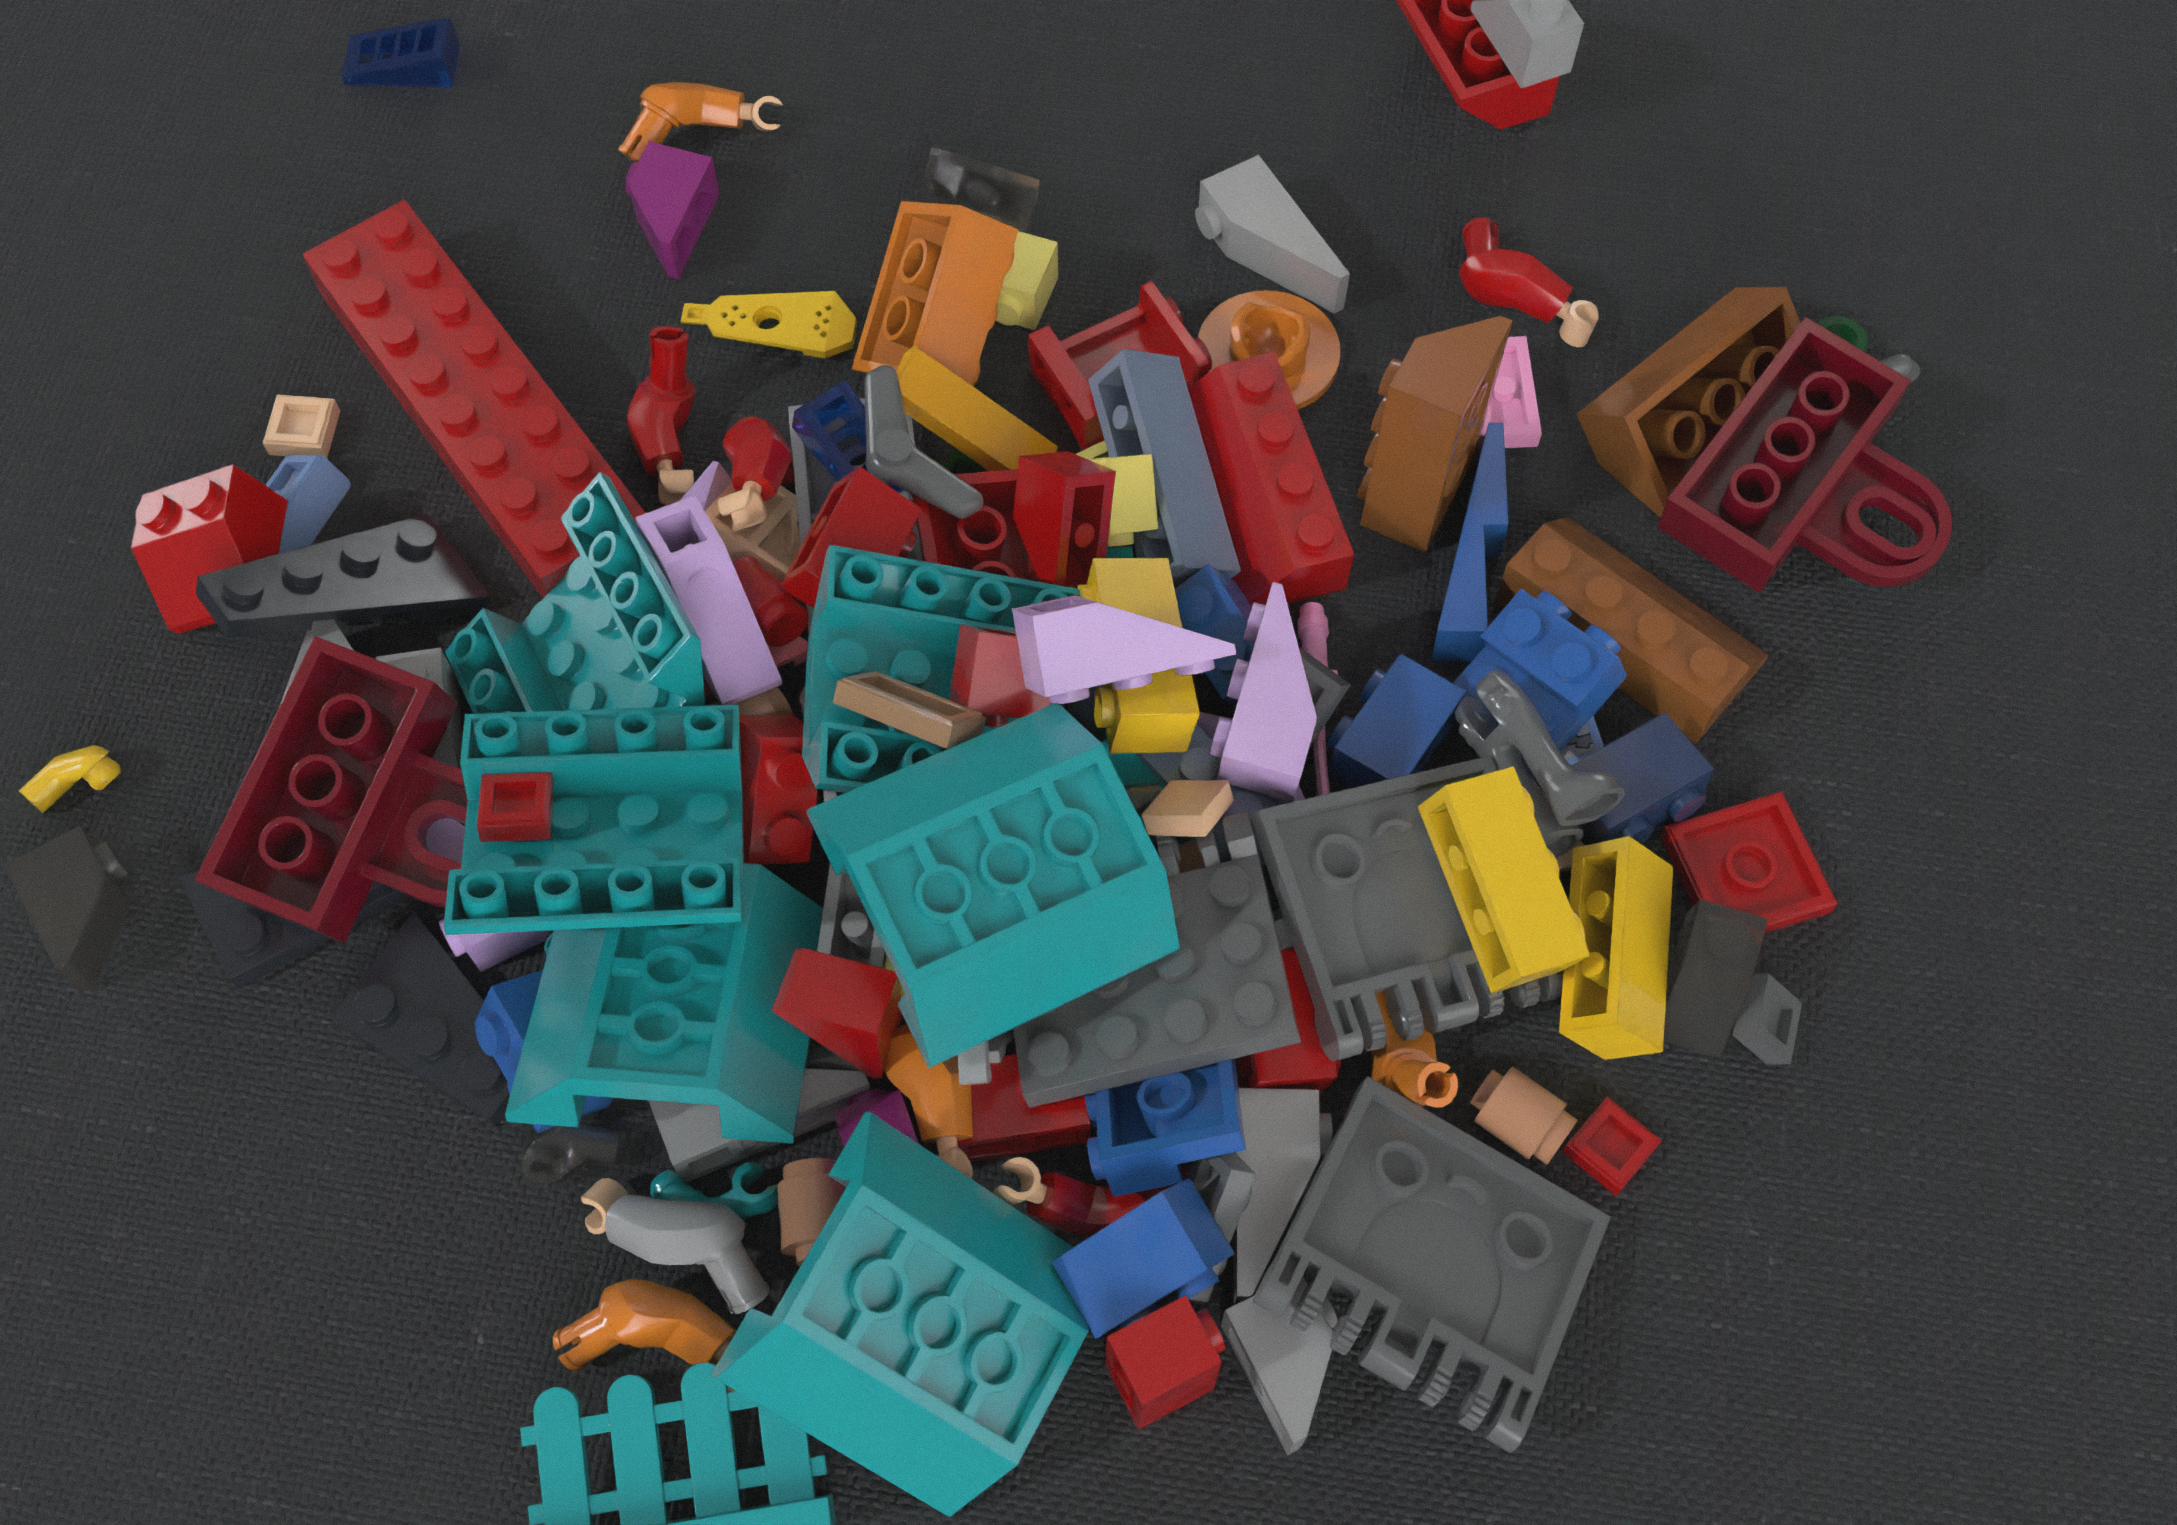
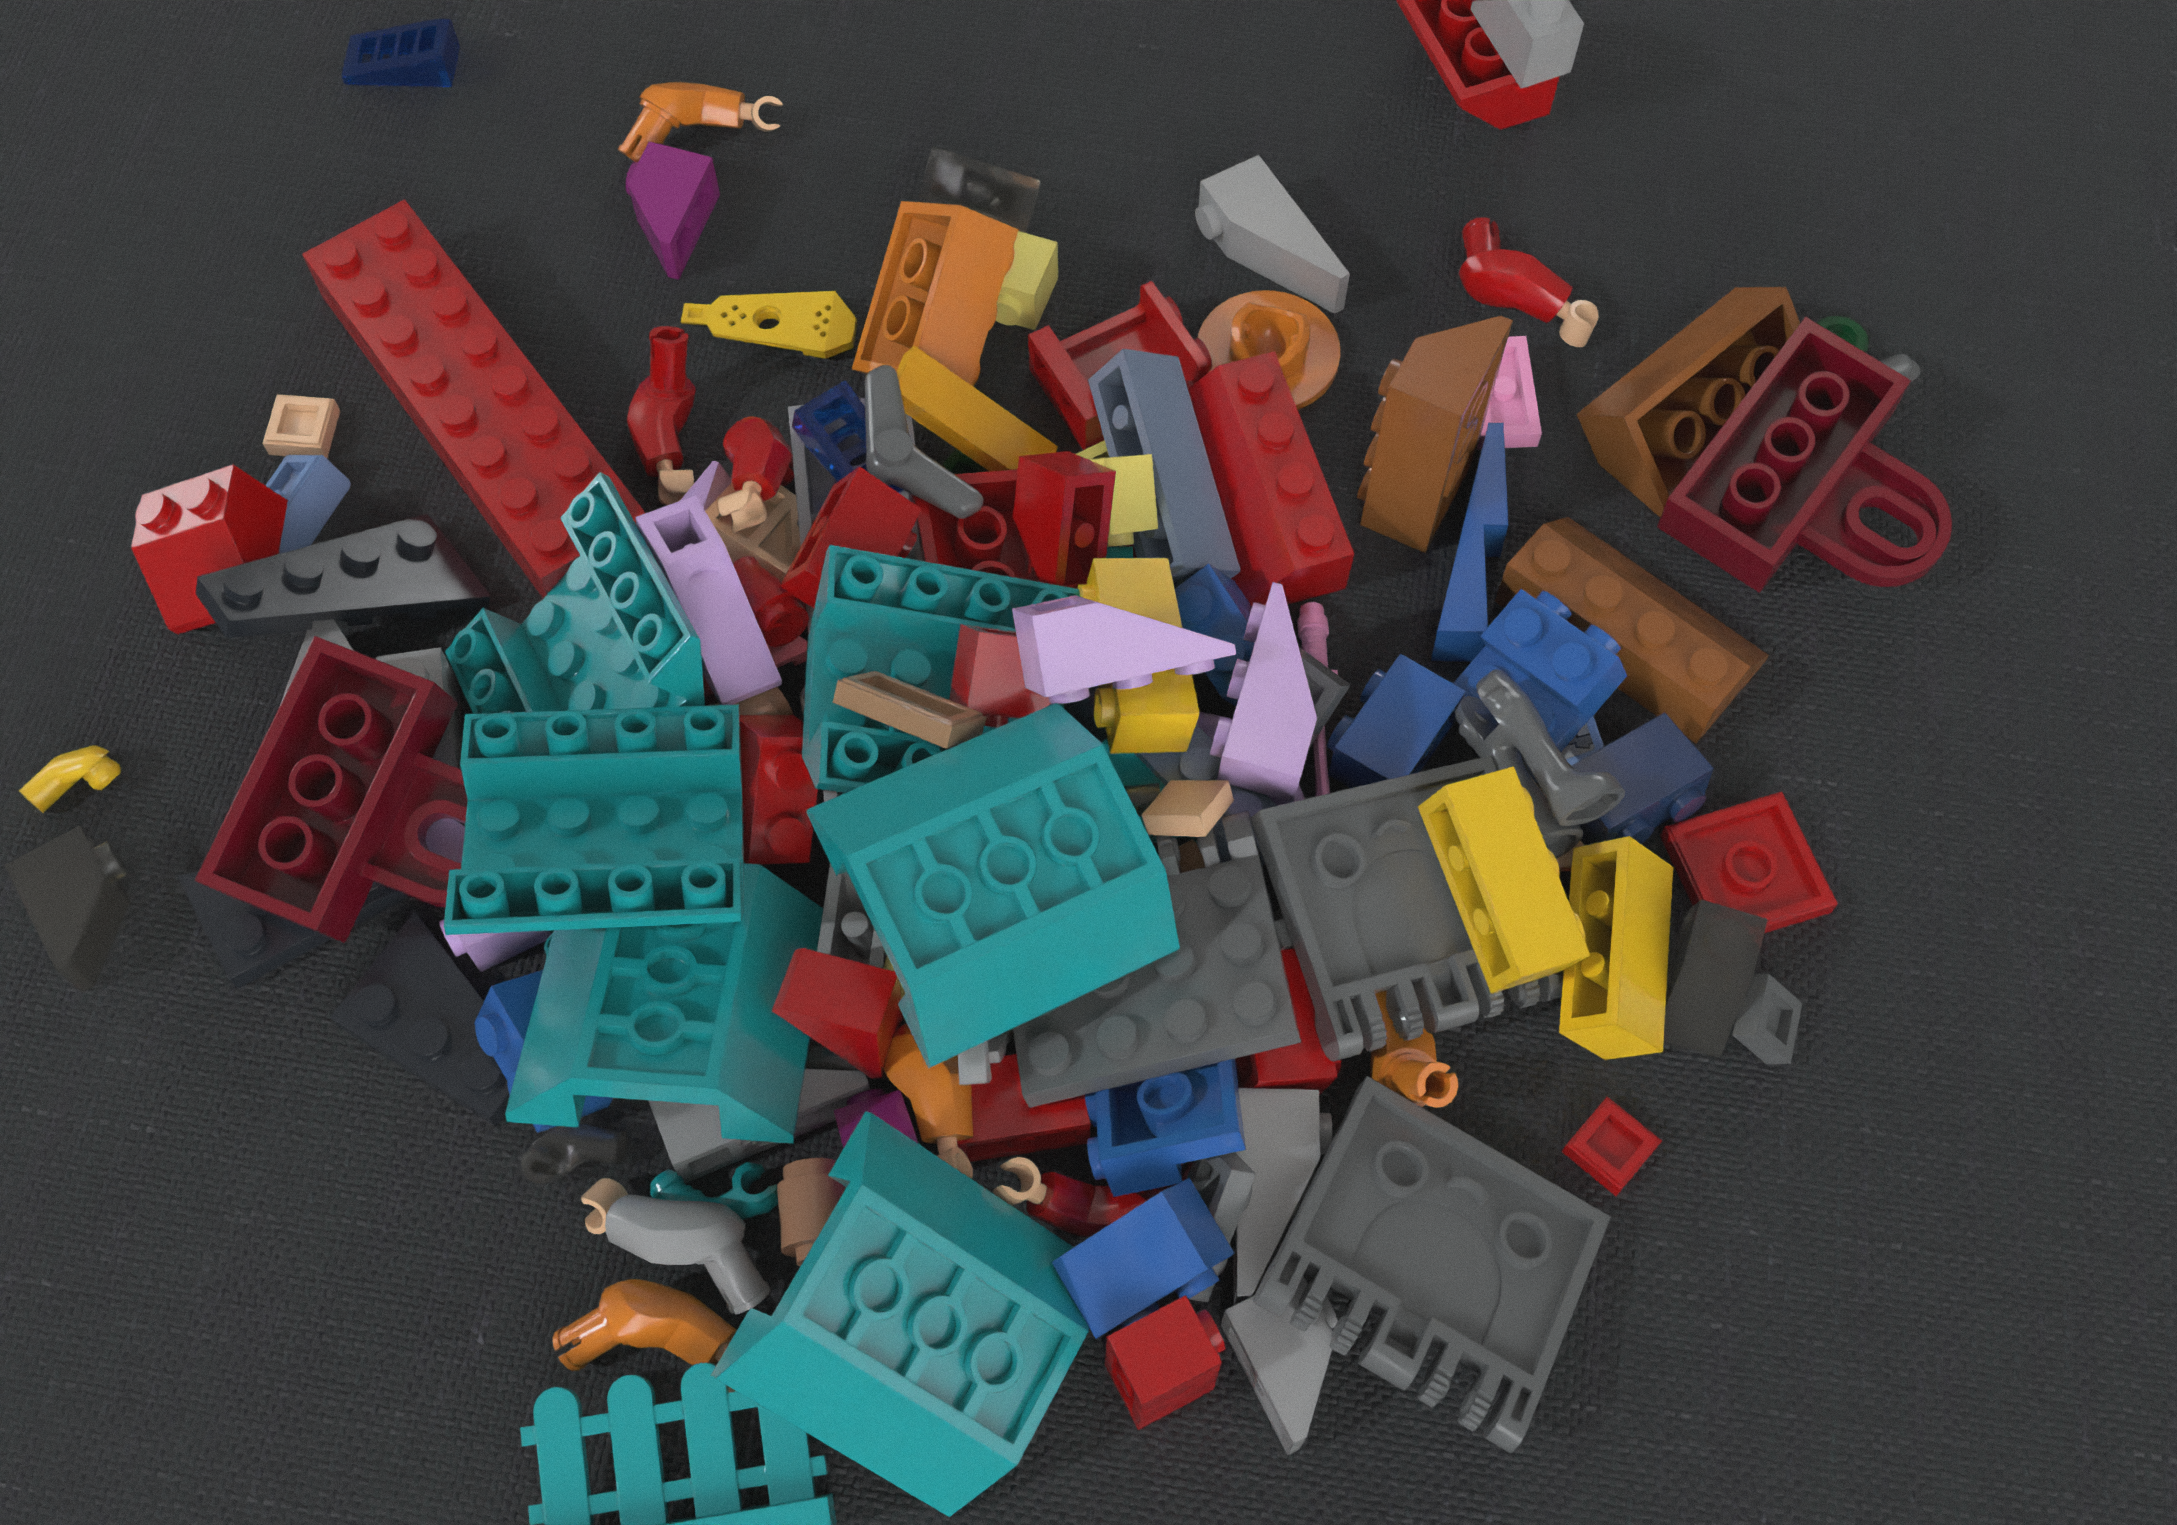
red tile [477,772,554,842] -> none
nougat brick [1470,1066,1578,1165] -> none

